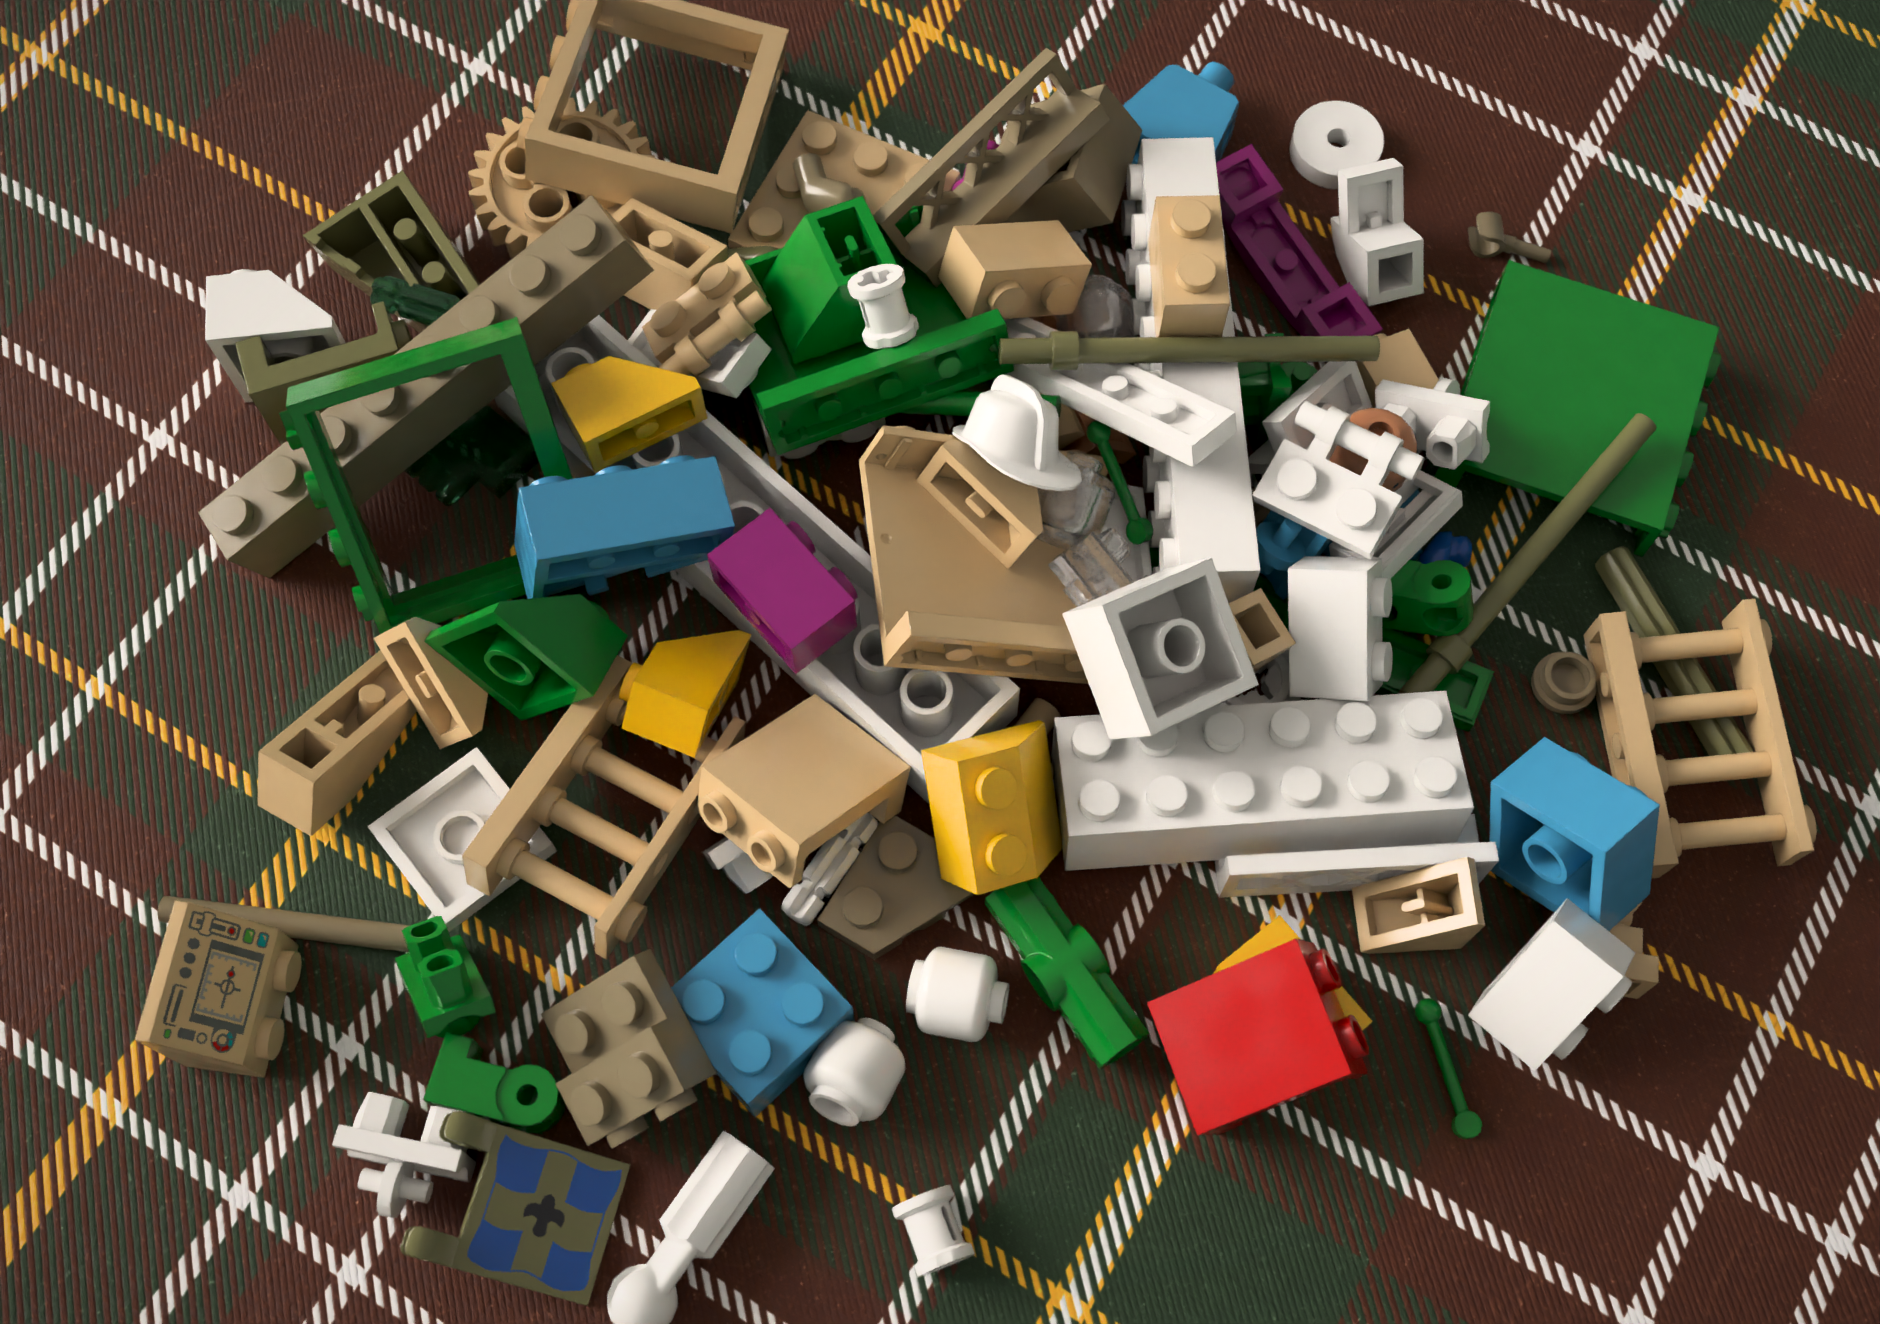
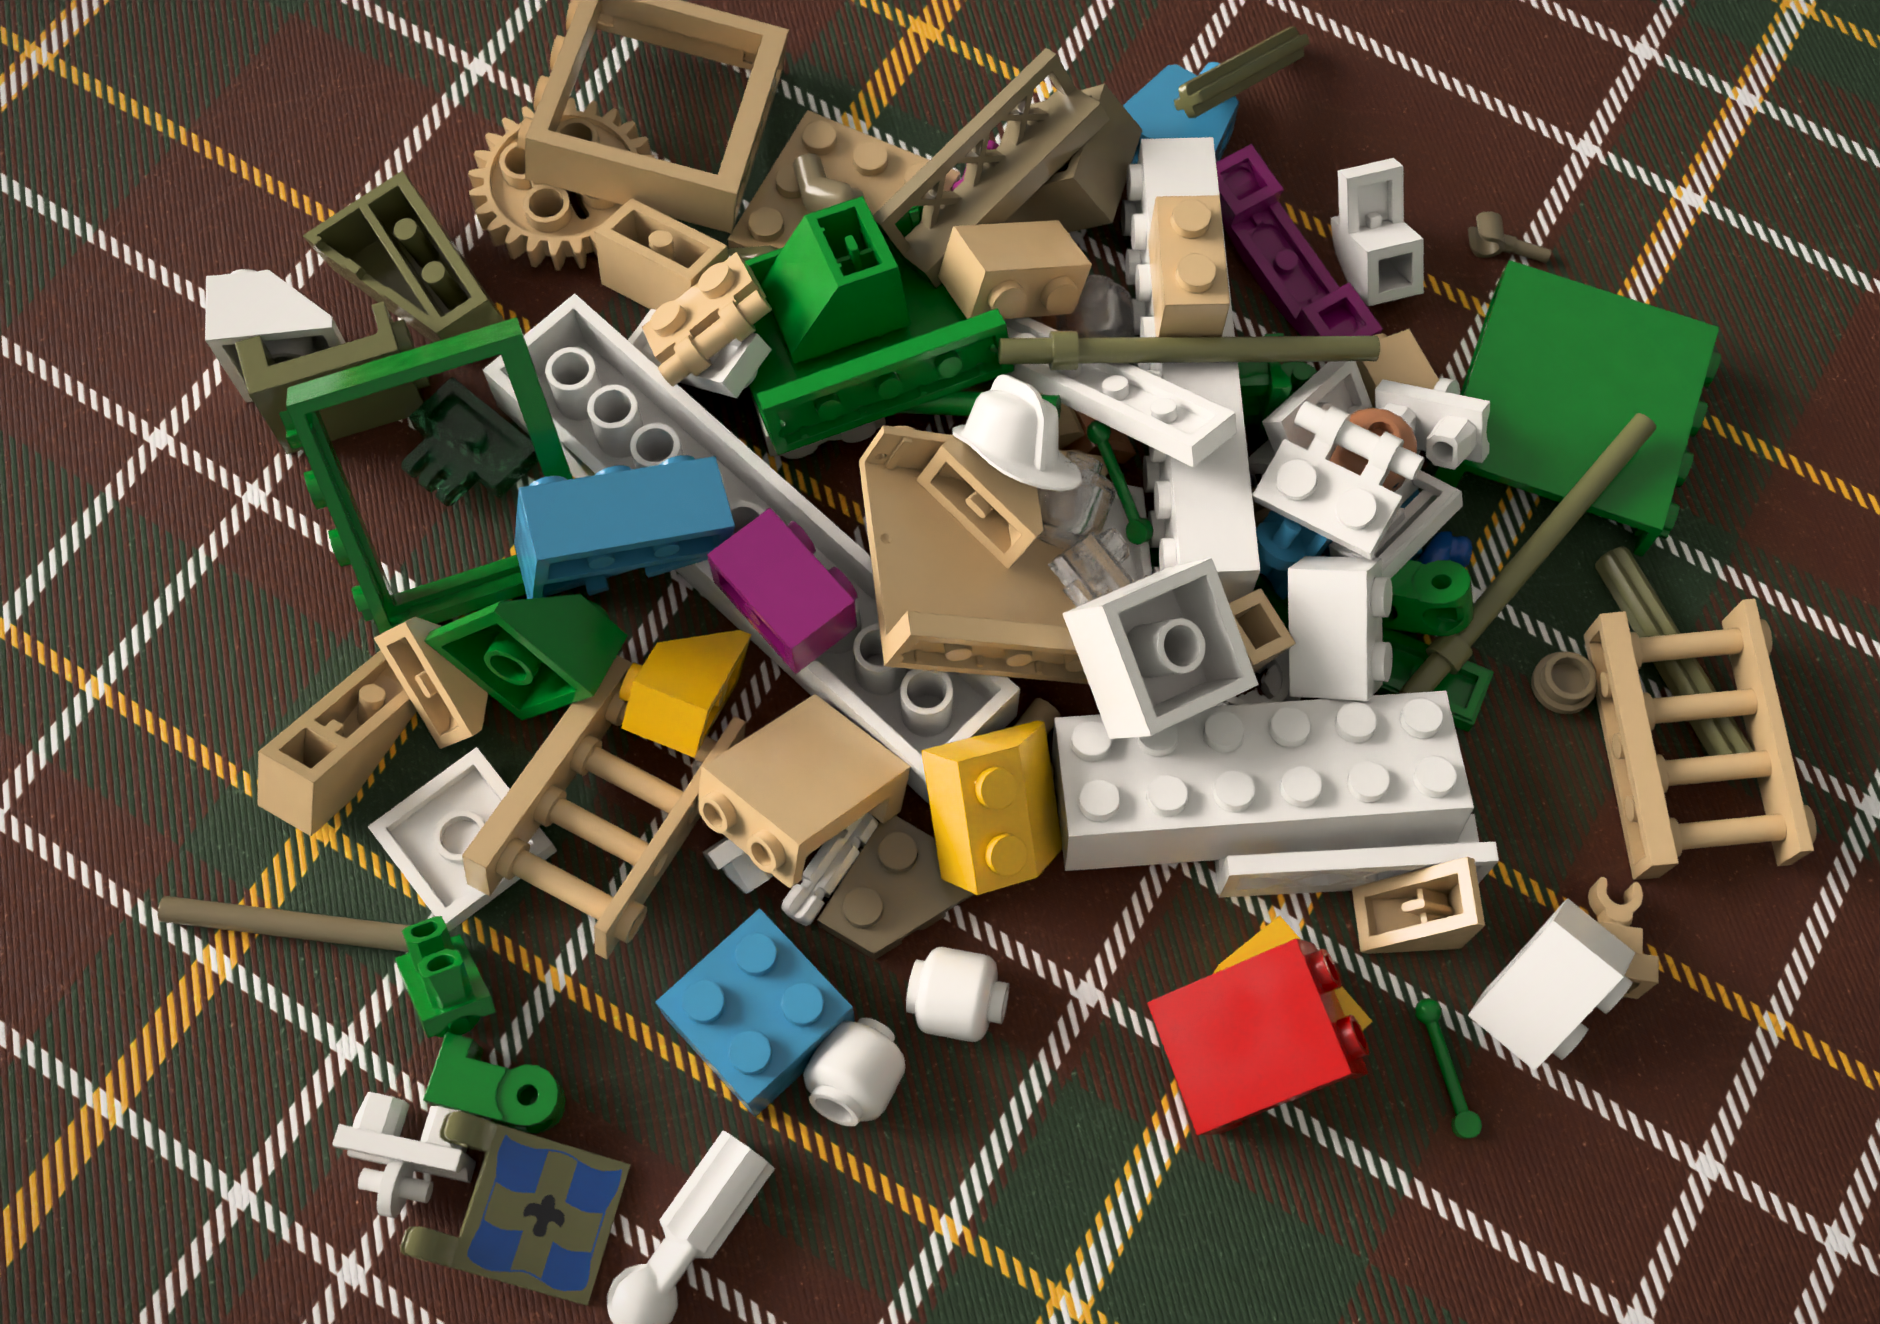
tan slope [135,900,302,1078] -> none
dark tan brick [198,195,654,578] -> none
clear green axle [370,276,460,326] -> none
dark tan plate [541,949,716,1149] -> none
yellow slope [551,356,708,473] -> none
white bush [847,264,919,349] -> none
white bush [892,1185,975,1278] -> none
green piece [985,877,1149,1070] -> none
white piece [1290,101,1384,189] -> none
dark azure brick [1489,737,1660,931] -> none
none -> olive axle [1174,26,1309,118]

